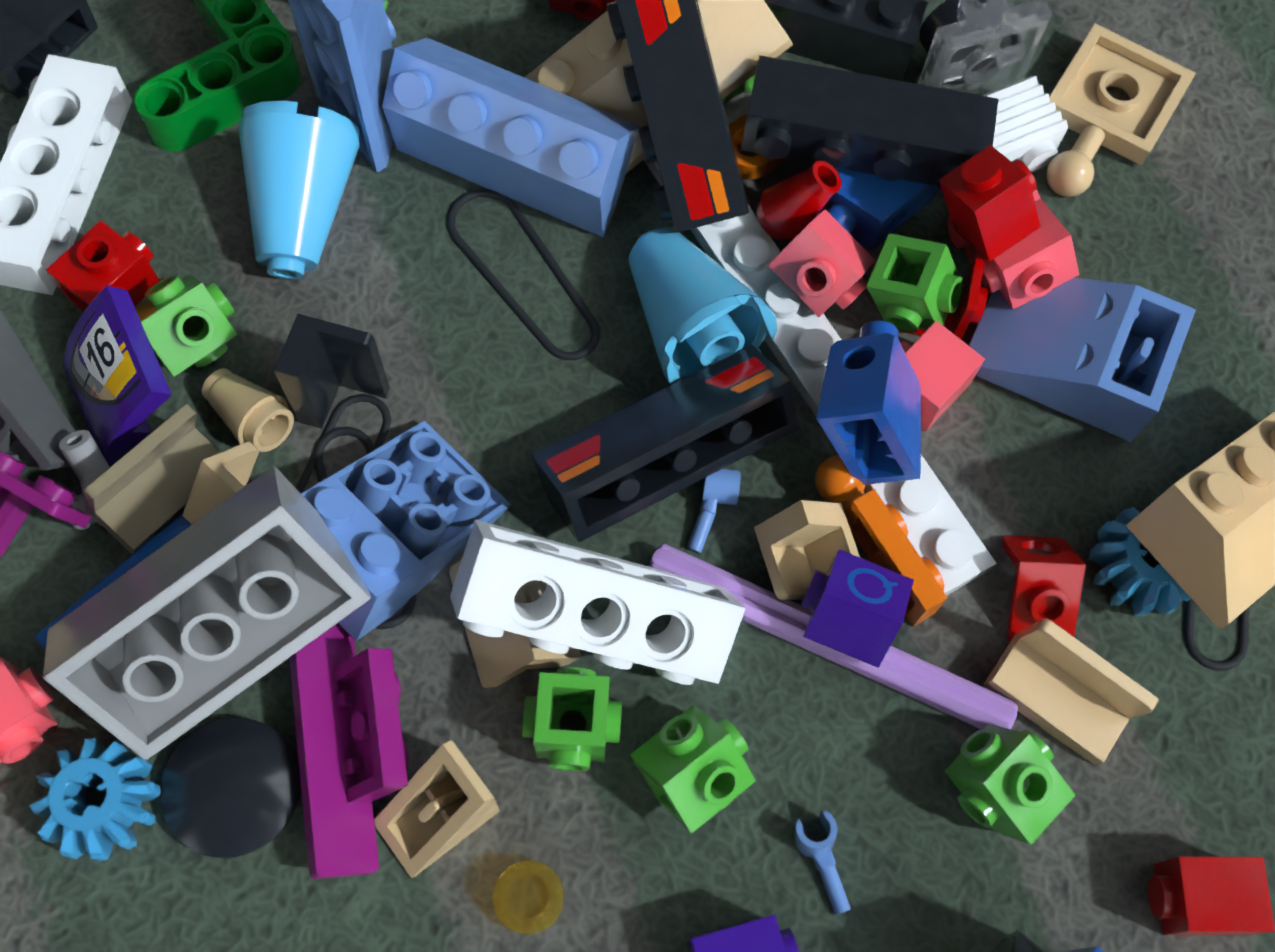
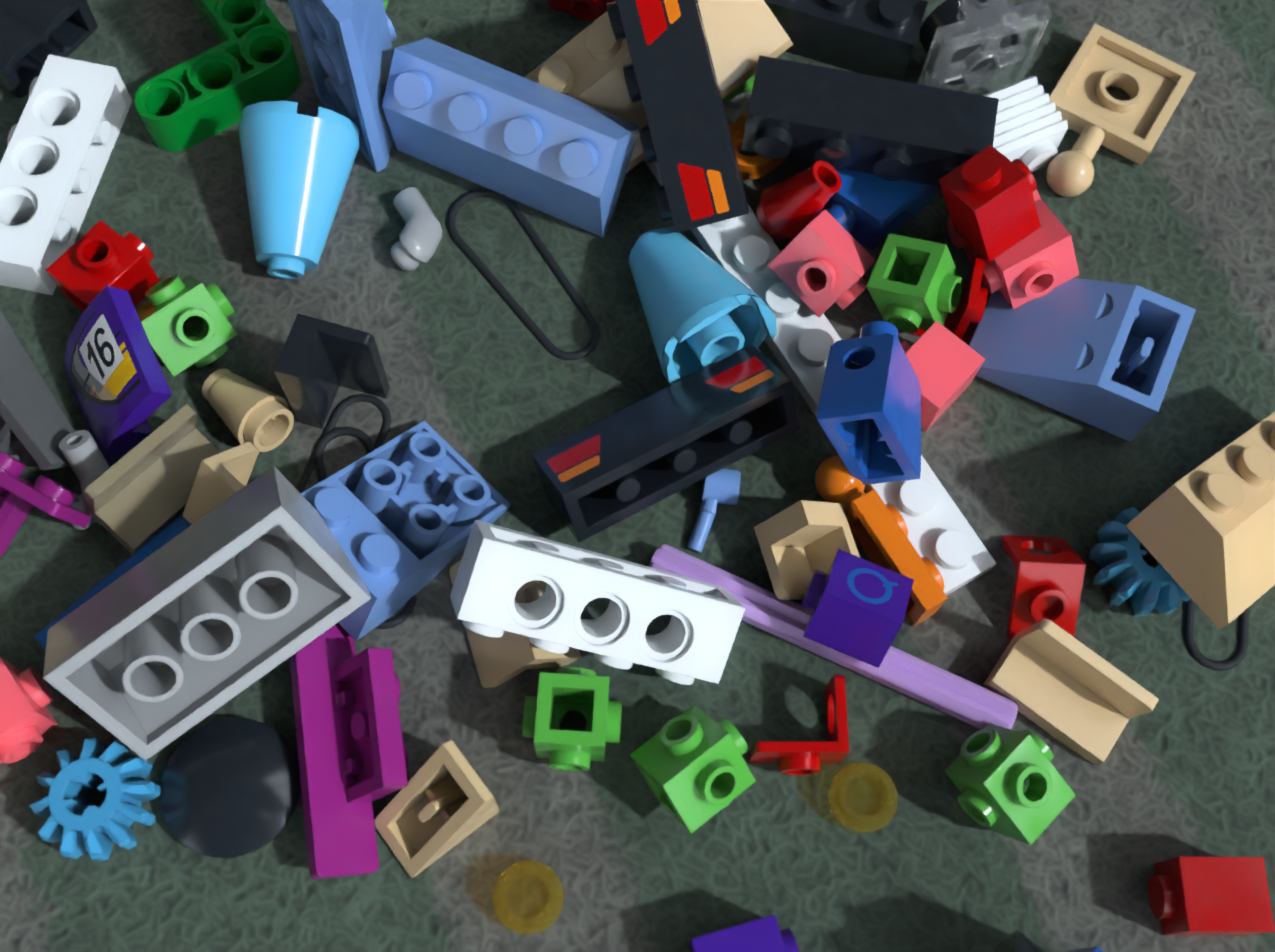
medium blue hand [793,810,851,915] -> none
none -> light grey arm [391,187,442,271]
none -> red bracket [748,675,849,776]
none -> clear yellow plate [828,763,898,833]

